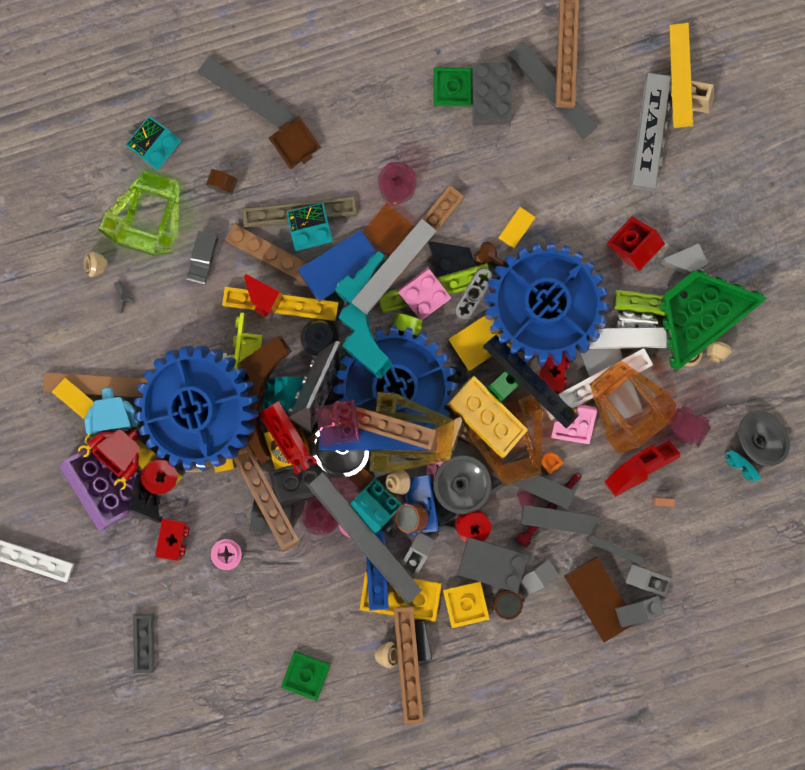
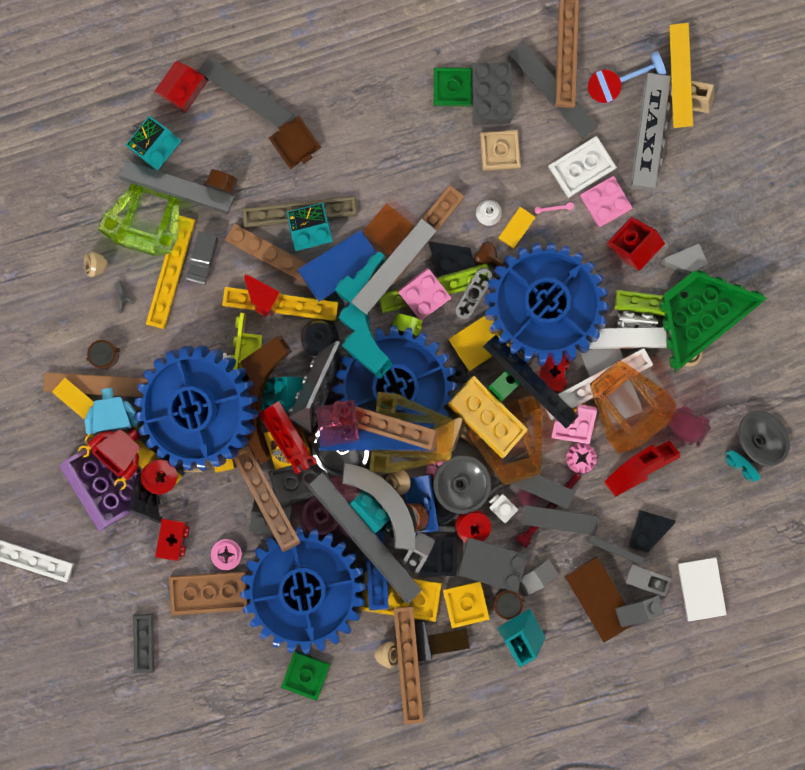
clear pink brick [378,162,416,204] -> none
orange tile [541,452,564,475] -> none
nougat tile [652,497,675,507] -> none
tan cone [706,340,732,363] -> none
none -> piece [86,340,120,369]
none -> dark grey tile [119,161,234,215]
none -> yellow tile [146,215,196,330]
none -> red slope [154,61,207,113]
none -> medium nougat tile [169,571,249,615]
none -> blue gear [240,527,366,654]
none -> light grey tile [342,463,415,550]
none -> black wing [419,537,457,576]
none -> dark brown tile [429,629,470,655]
none -> white cone [476,200,502,226]
none -> tan tile [480,130,521,171]
none -> white bracket [489,494,518,523]
none -> teal slope [497,609,546,668]
none -> bright pink hinge [534,202,574,214]
none -> white tile [548,136,617,198]
none -> bright pink gear [566,443,597,473]
none -> bright pink plate [580,176,633,228]
none -> piece [587,51,666,104]
none -> black wing [628,510,676,552]
none -> white tile [677,557,727,621]

